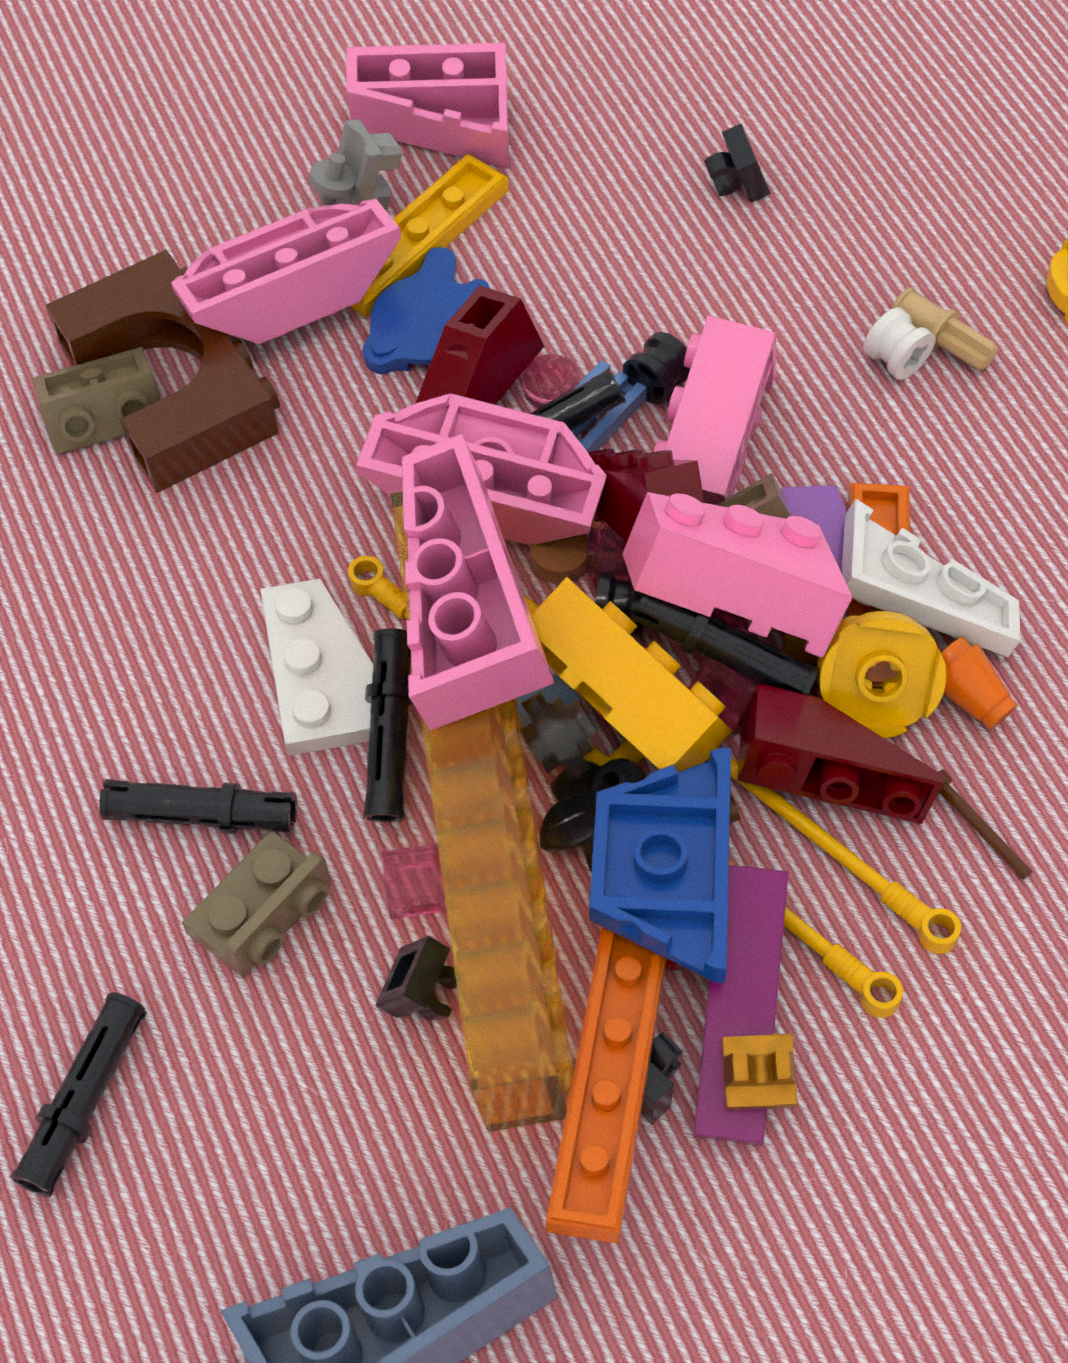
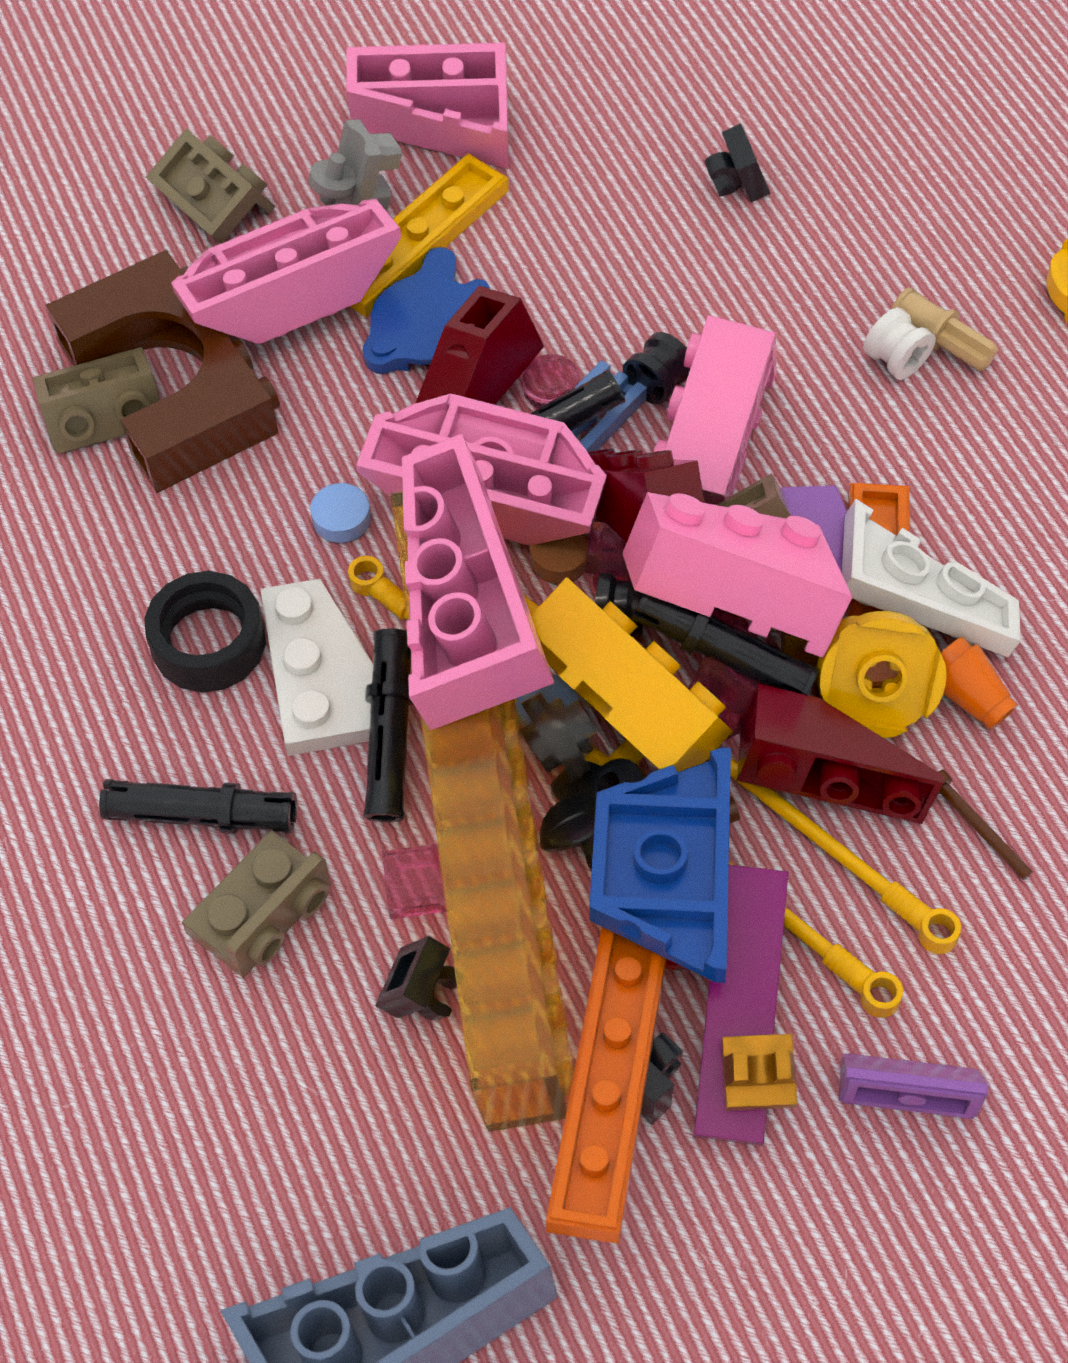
black pin [10,992,147,1197] -> none
none -> black tyre [144,571,266,692]
none -> dark tan bracket [145,128,275,244]
none -> light blue tile [310,483,371,543]
none -> medium lavender slope [839,1053,988,1119]

